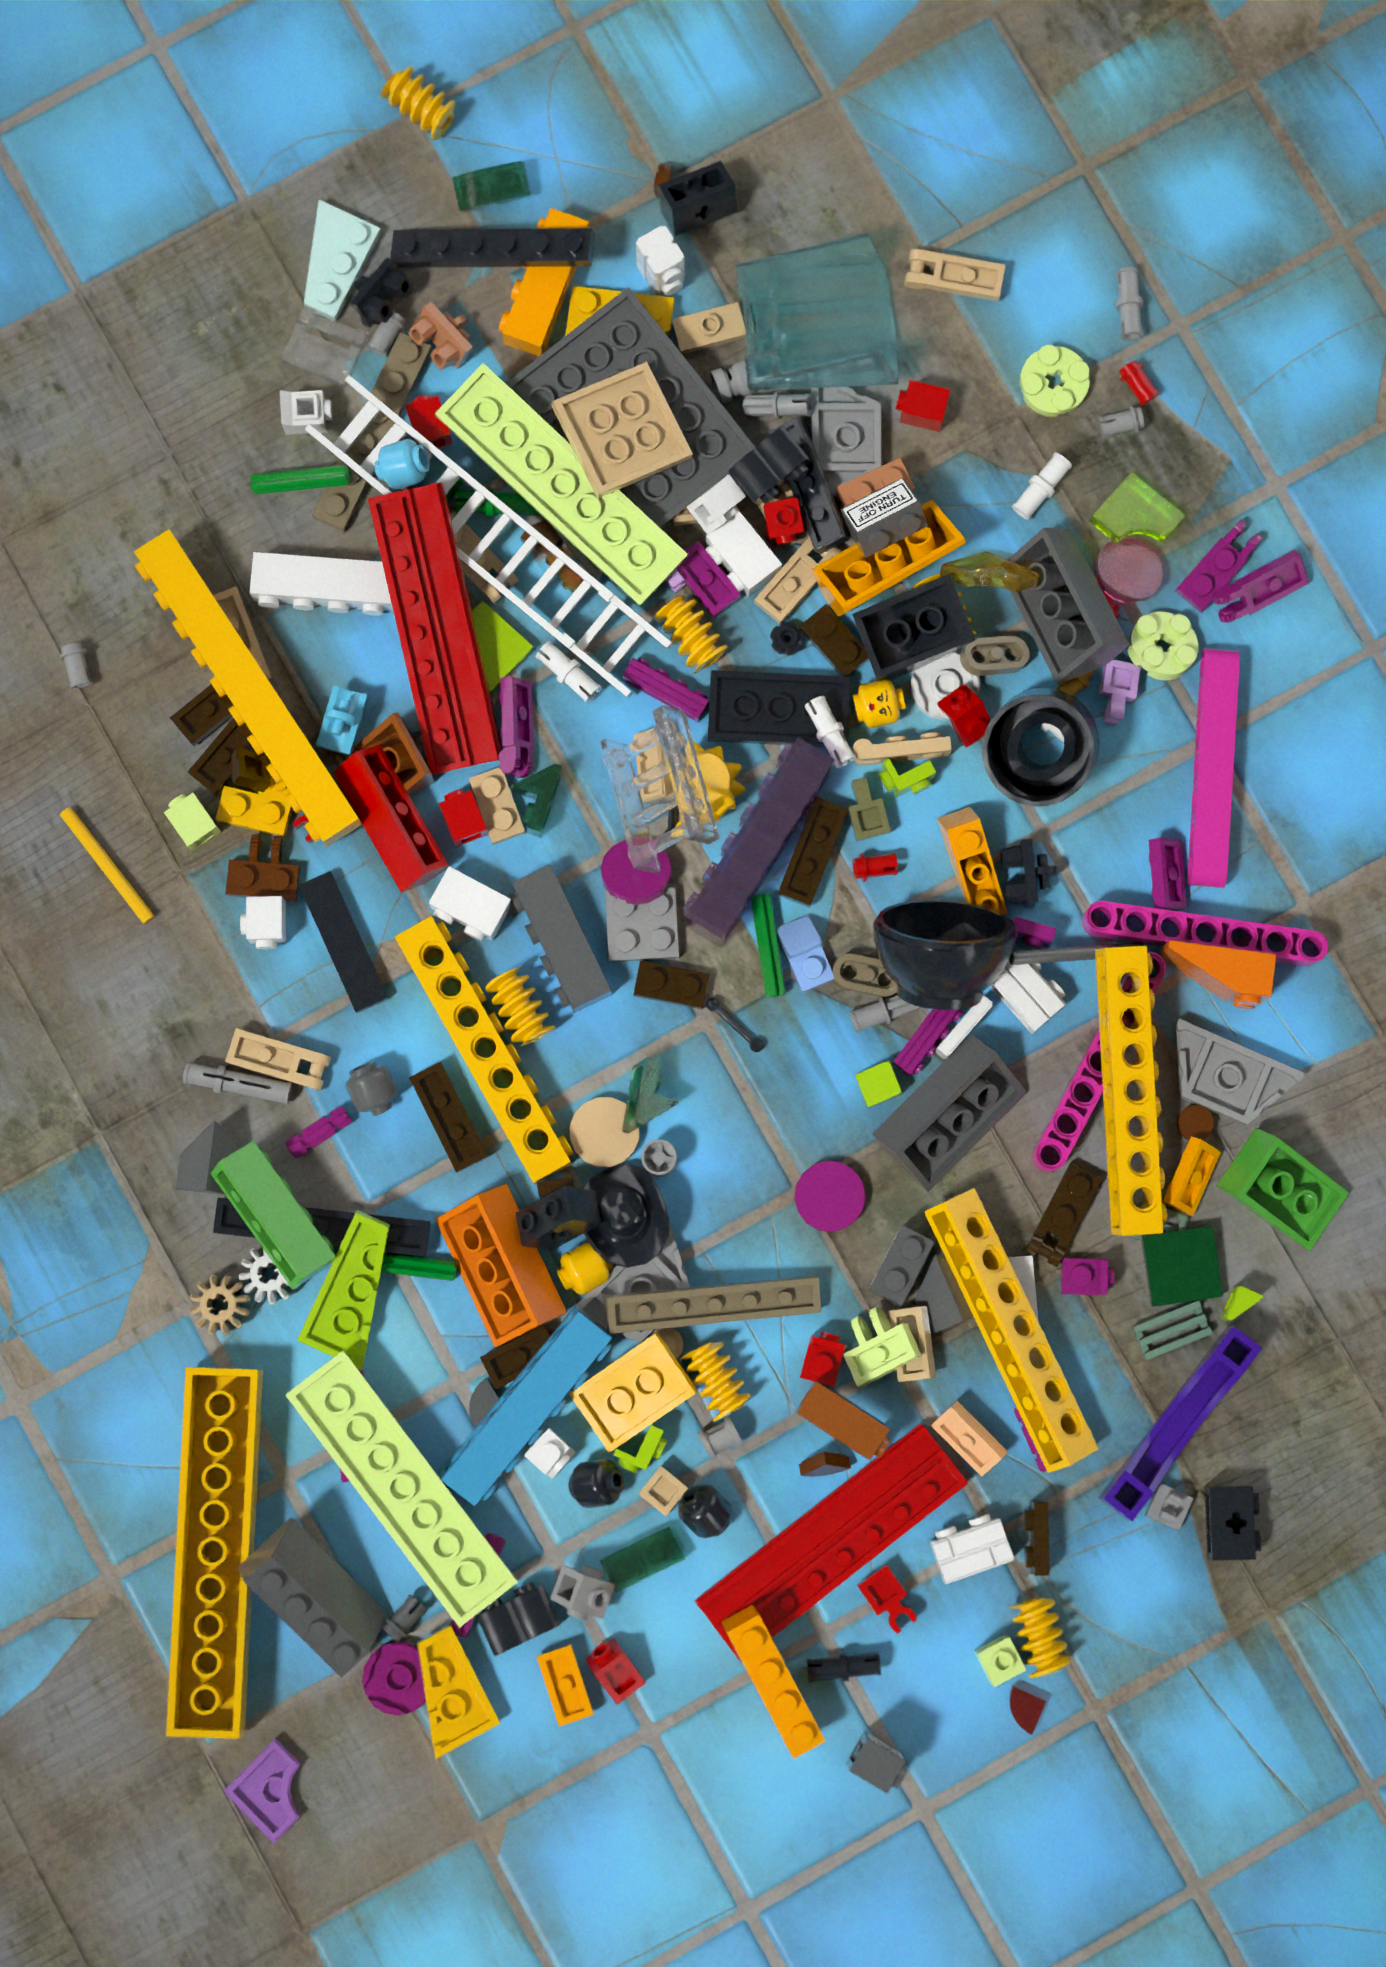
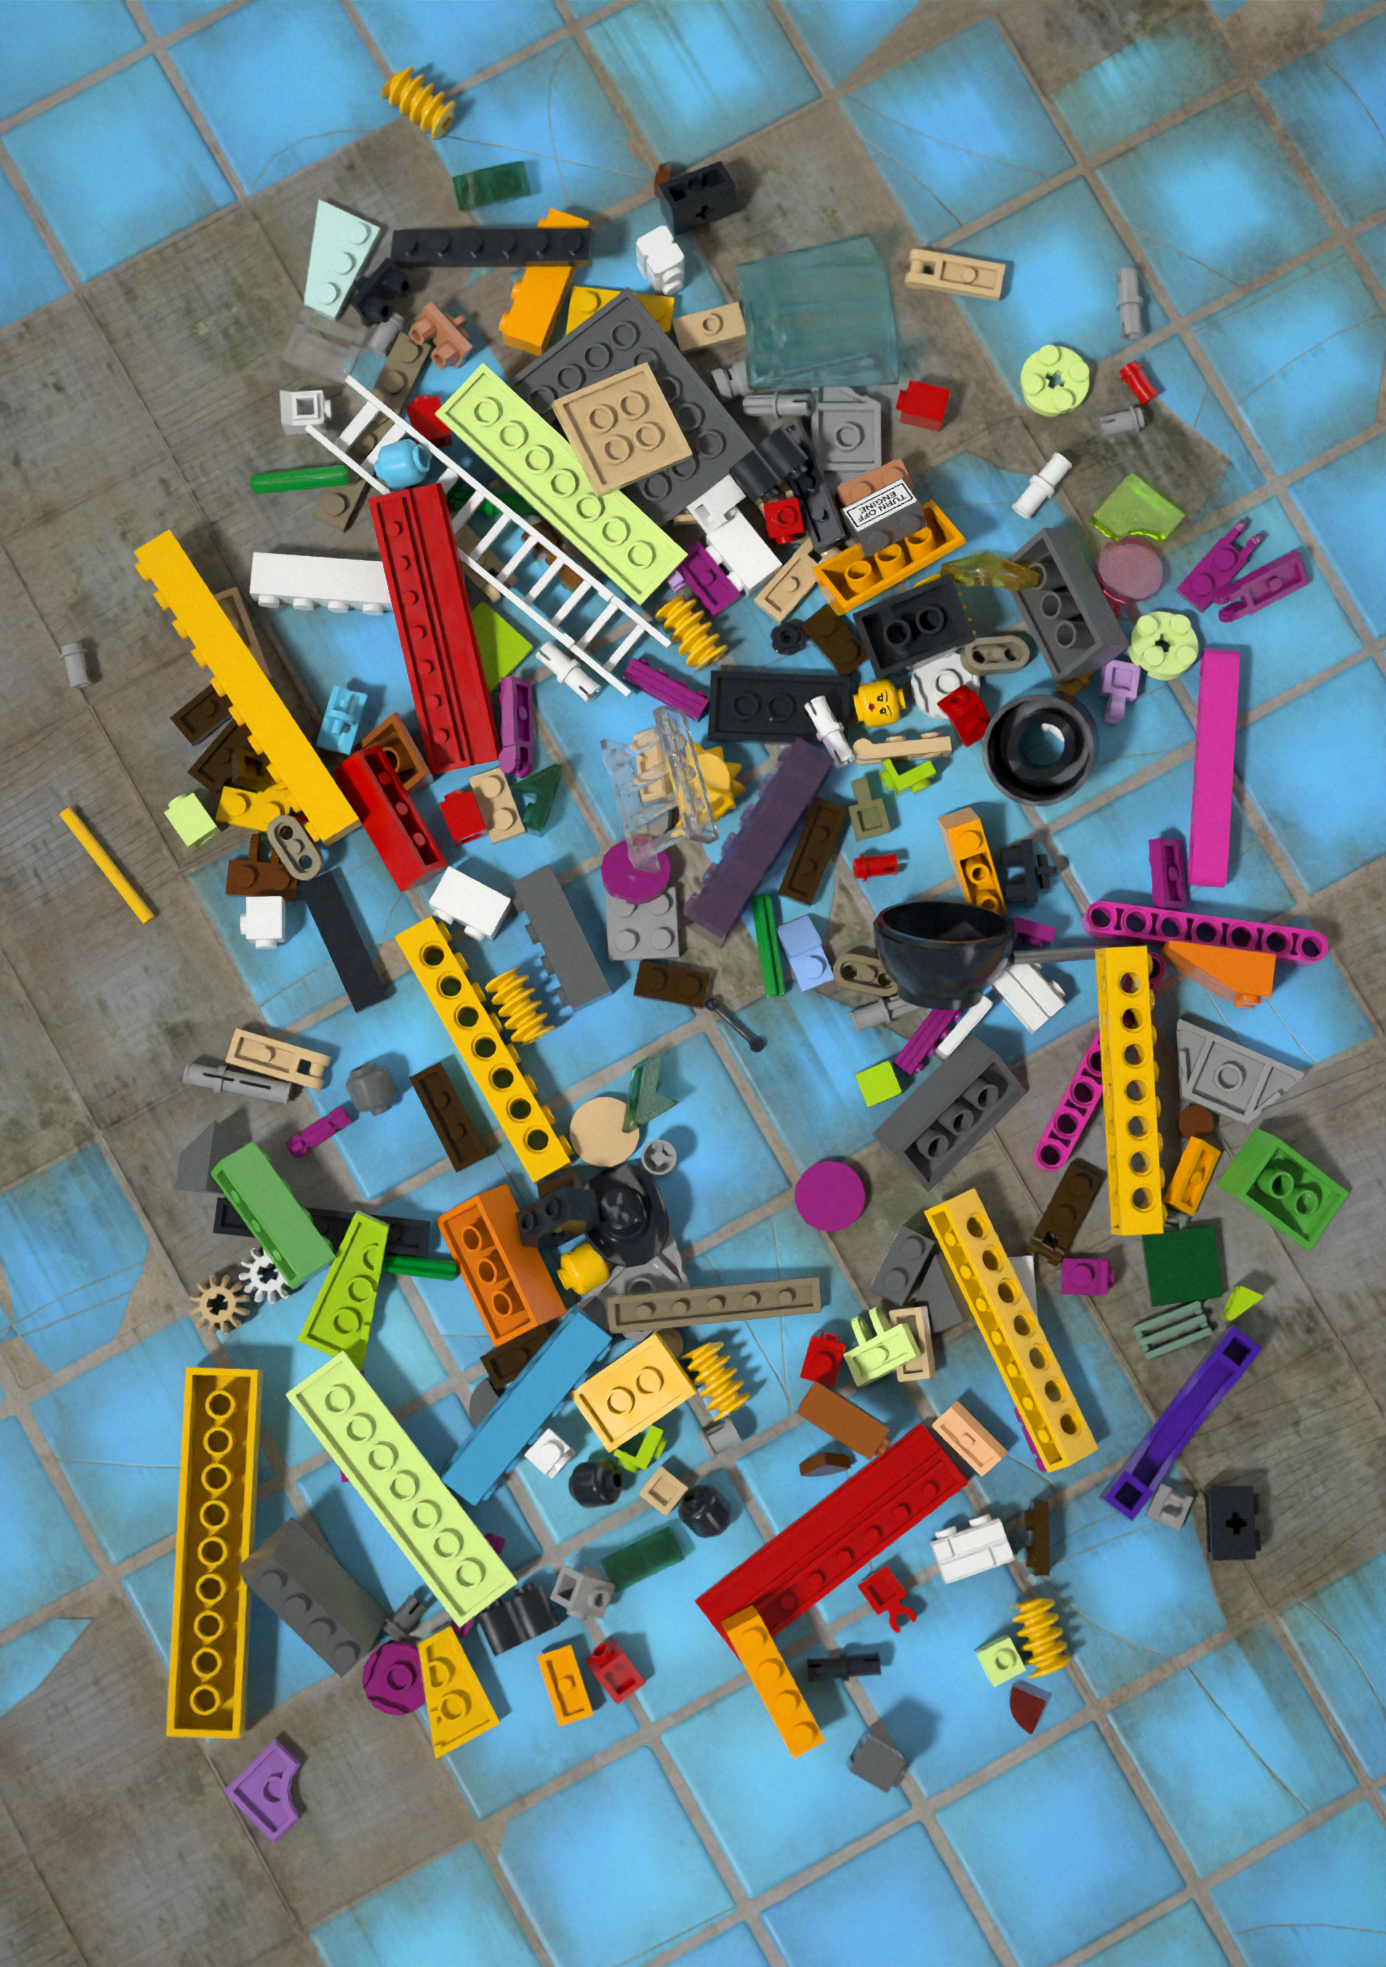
none -> dark tan plate [267,815,324,880]

